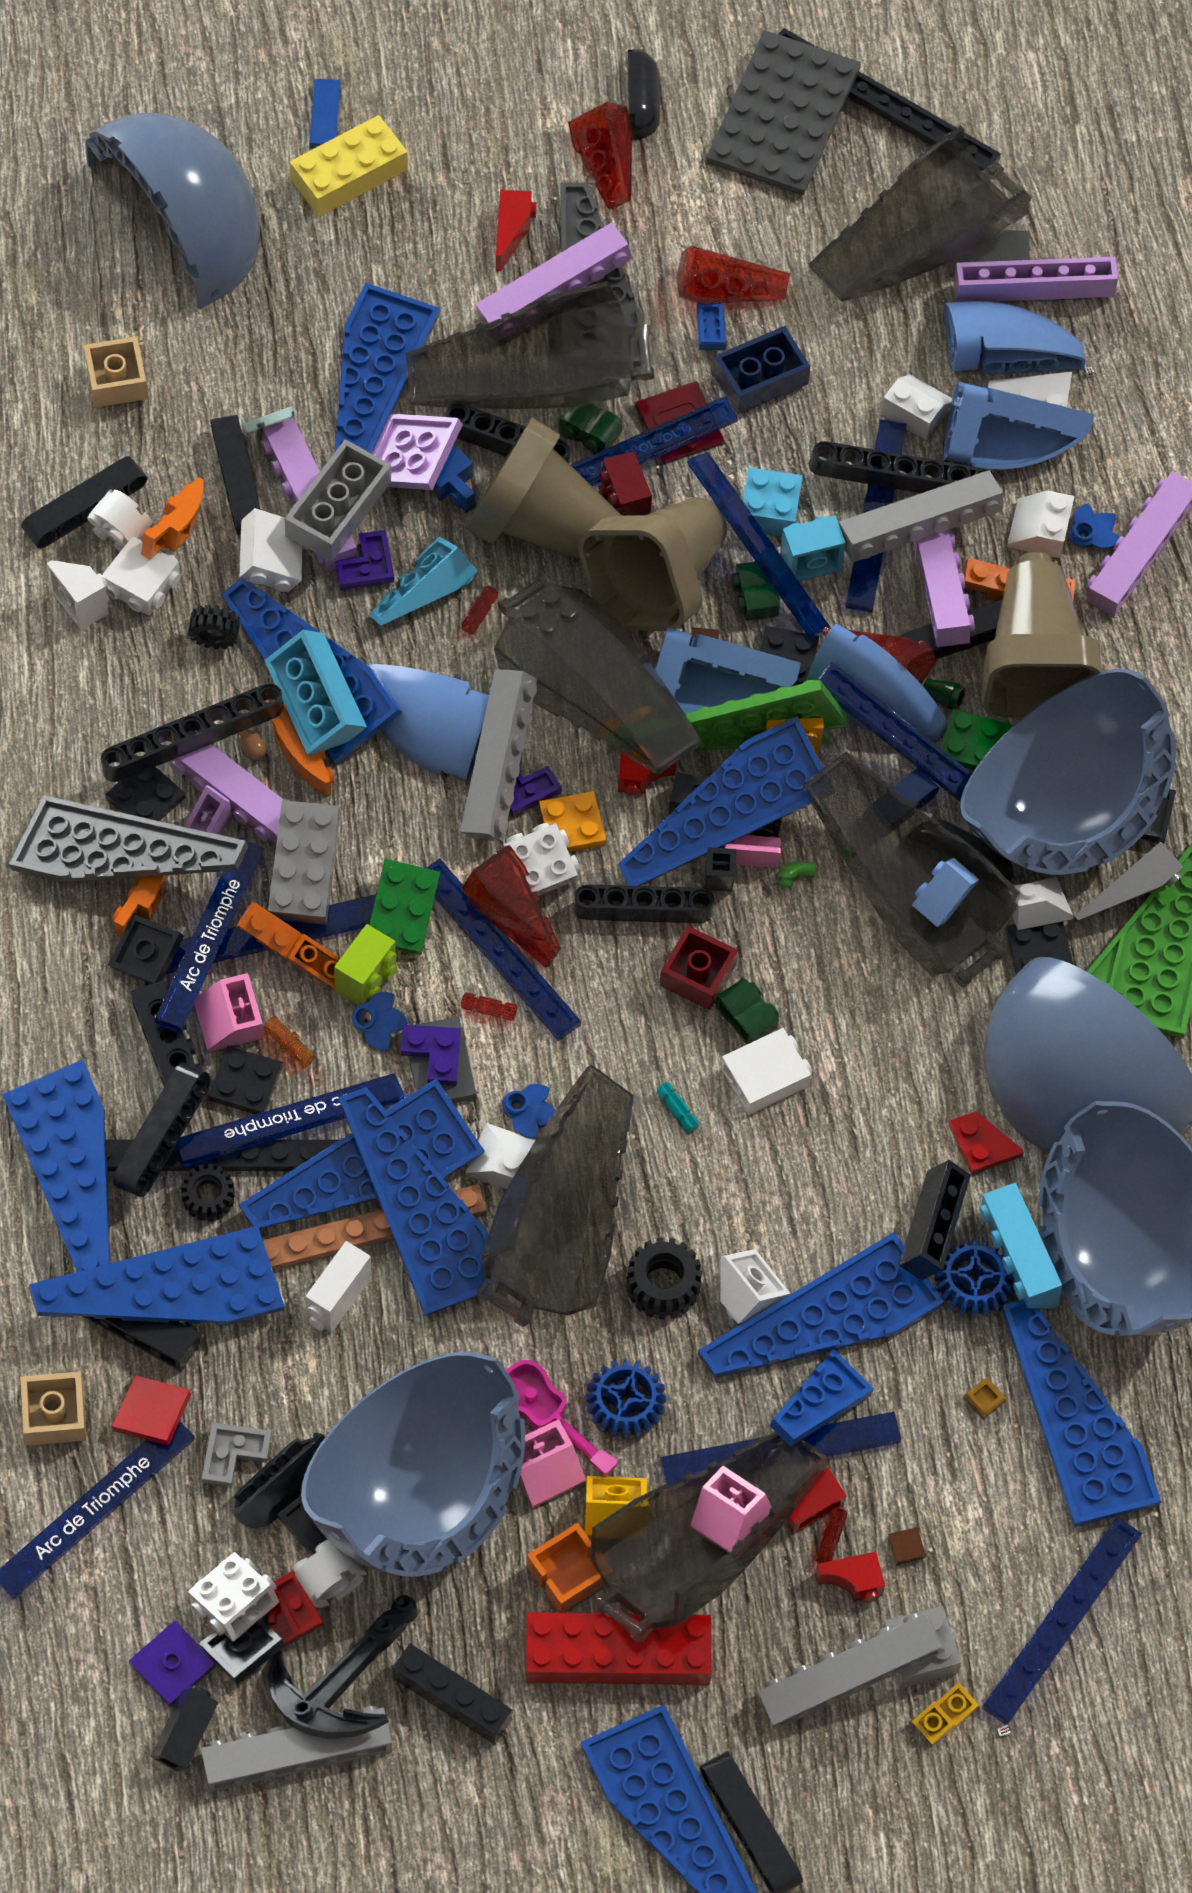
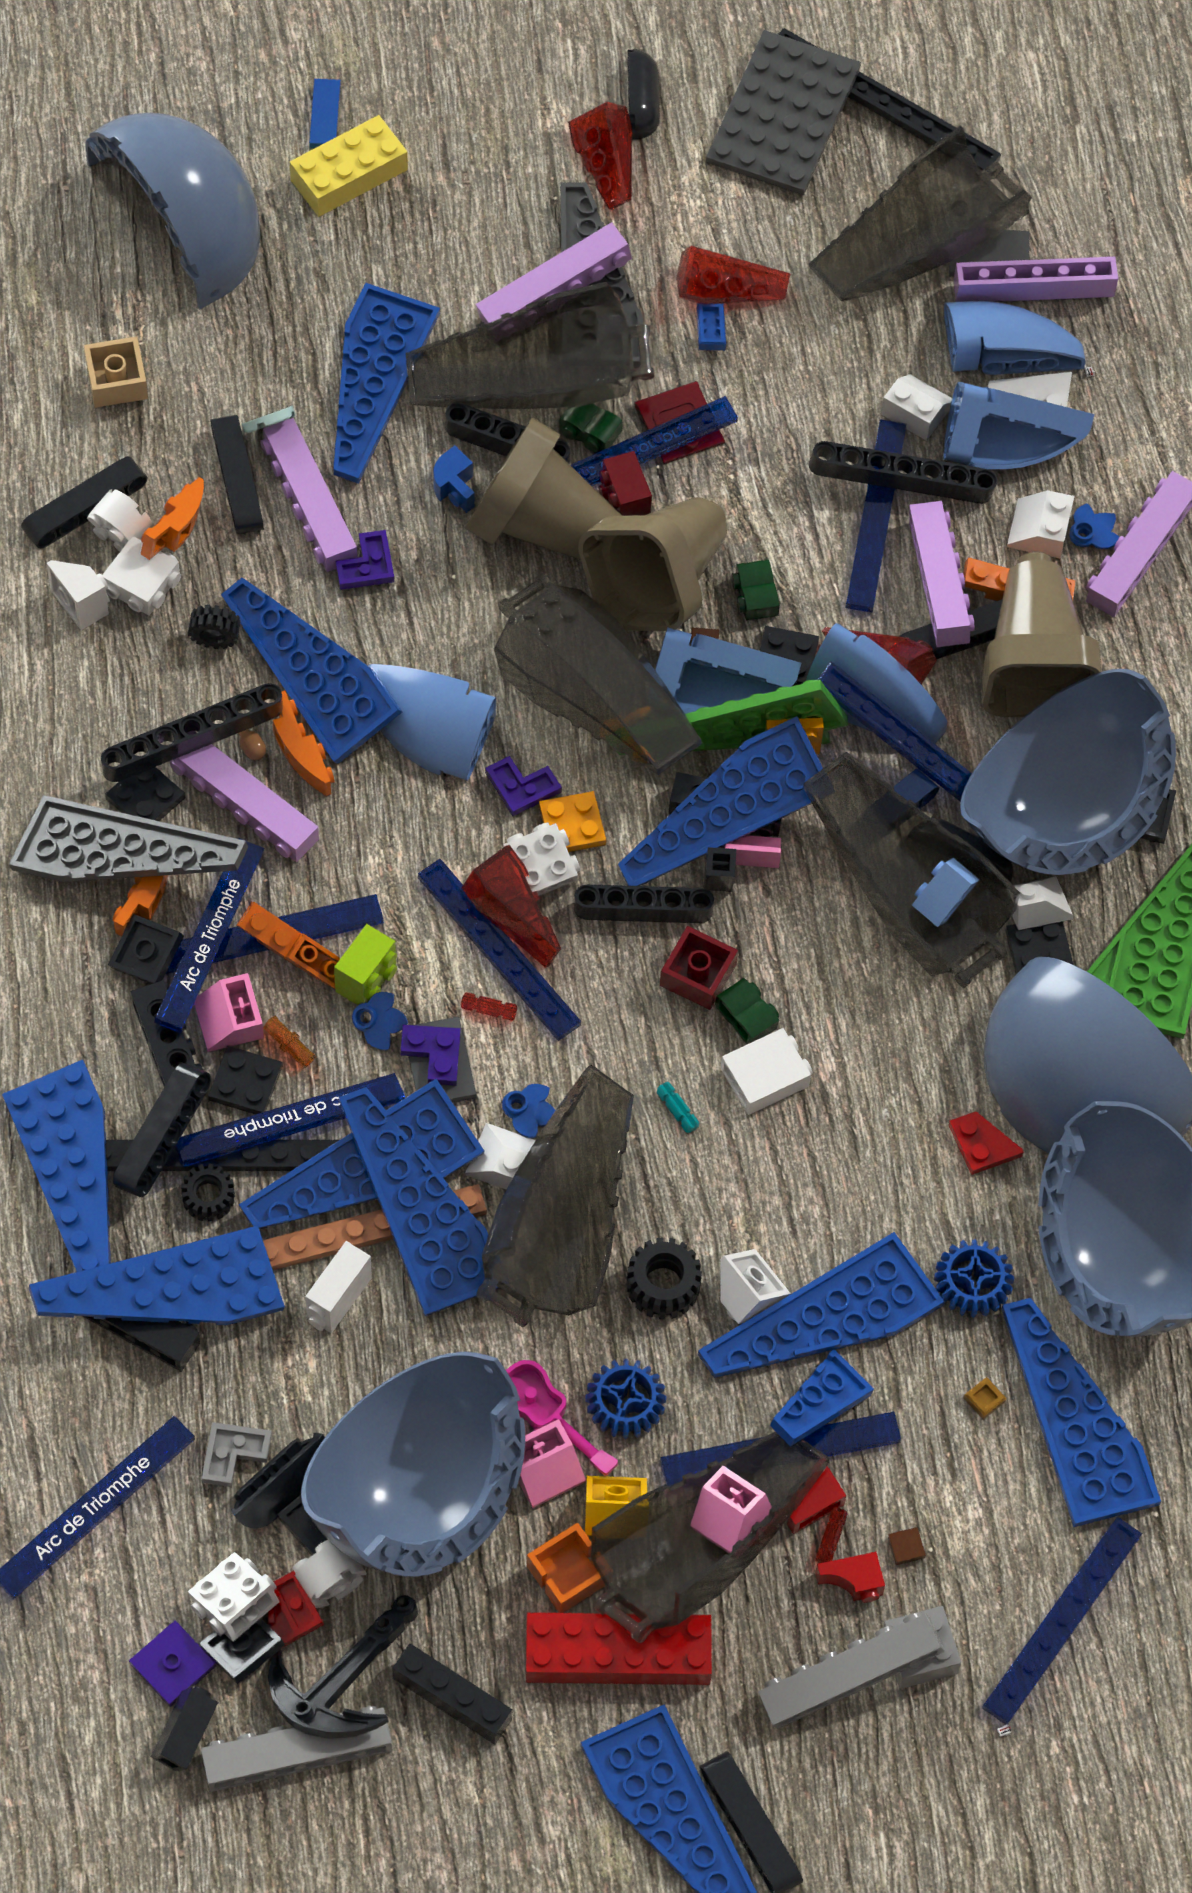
tan brick [20,1372,87,1446] -> none
red tile [112,1376,192,1446] -> none
lavender slope [184,785,232,834] -> none
white brick [239,508,302,592] -> none
medium azure slope [264,630,367,755] -> none
light grey brick [268,800,341,925] -> none
light grey brick [285,439,391,562] -> none
medium azure wedge [369,536,478,626] -> none
green plate [369,859,440,955] -> none
lavender plate [372,414,463,490] -> none
light grey brick [460,669,537,842] -> none
clear red axle [462,586,498,635] -> none
red slope [496,190,537,271] -> none
red arch [618,749,677,795] -> none
clear blue tile [687,452,831,639] -> none
dark blue brick [712,326,811,414] -> none
medium azure brick [739,467,803,537] -> none
bright green arm [777,862,816,887] -> none
medium azure brick [779,515,846,584] -> none
light grey brick [839,470,1003,563] -> none
black brick [899,1160,971,1280] -> none
yellow slope [912,1682,980,1745] -> none
dark green cone [923,678,966,709] -> none
green plate [937,708,1014,770] -> none
medium azure slope [979,1182,1062,1309] -> none
light grey wedge [1074,842,1183,922] -> none

